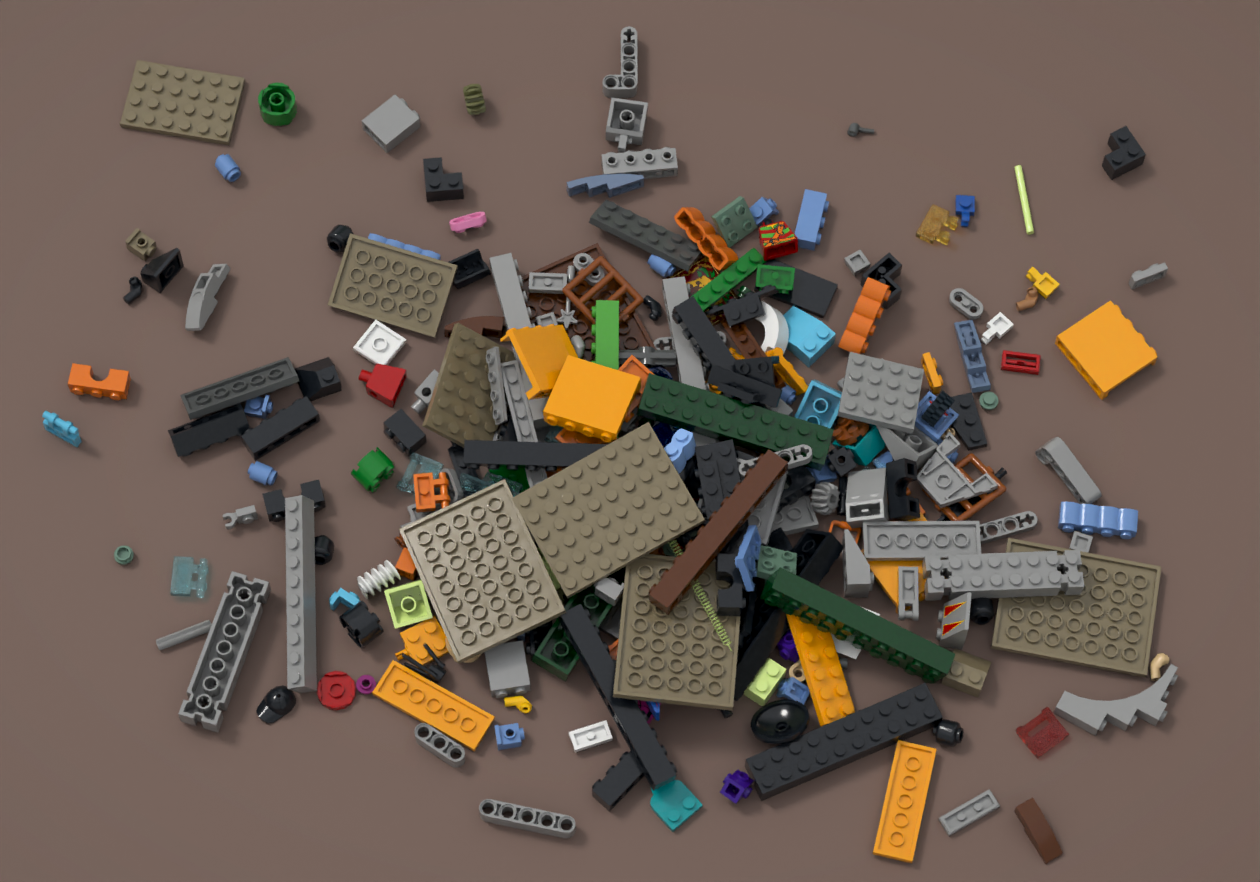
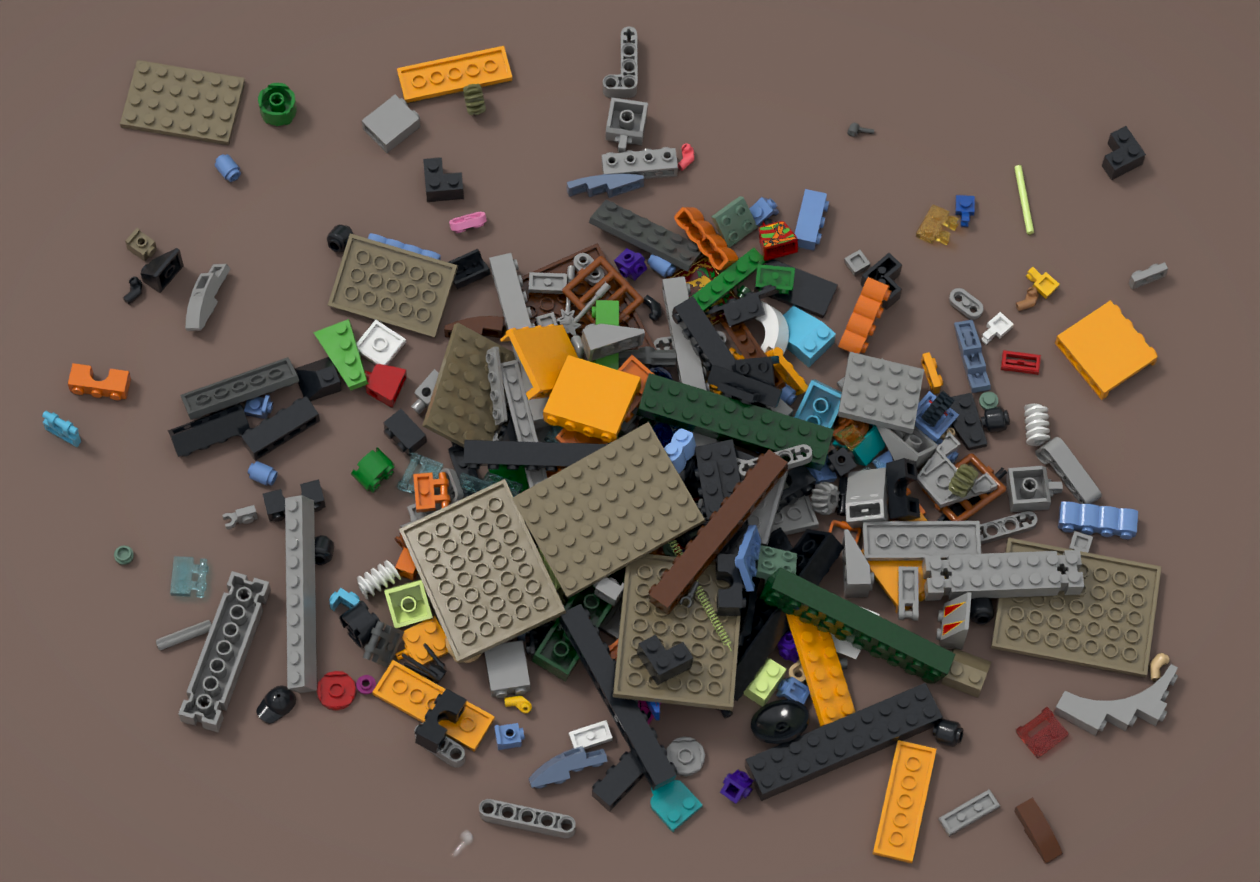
none -> bright green wing [313,319,369,390]
none -> dark grey plate [363,621,404,667]
none -> light orange plate [397,46,512,103]
none -> black arch [414,689,467,754]
none -> clear hand [452,830,474,857]
none -> sand blue slope [528,746,608,789]
none -> light grey piece [560,282,611,336]
none -> light grey slope [581,324,645,362]
none -> dark purple brick [614,248,647,281]
none -> black brick [637,635,693,685]
none -> light grey tile [666,737,705,777]
none -> coral arm [677,143,695,171]
none -> dark grey hand [680,581,700,608]
none -> clear yellow slope [835,424,865,451]
none -> olive gear [948,464,978,498]
none -> black head [981,406,1010,433]
none -> light grey hinge [1006,466,1063,512]
none -> white piece [1024,403,1050,446]

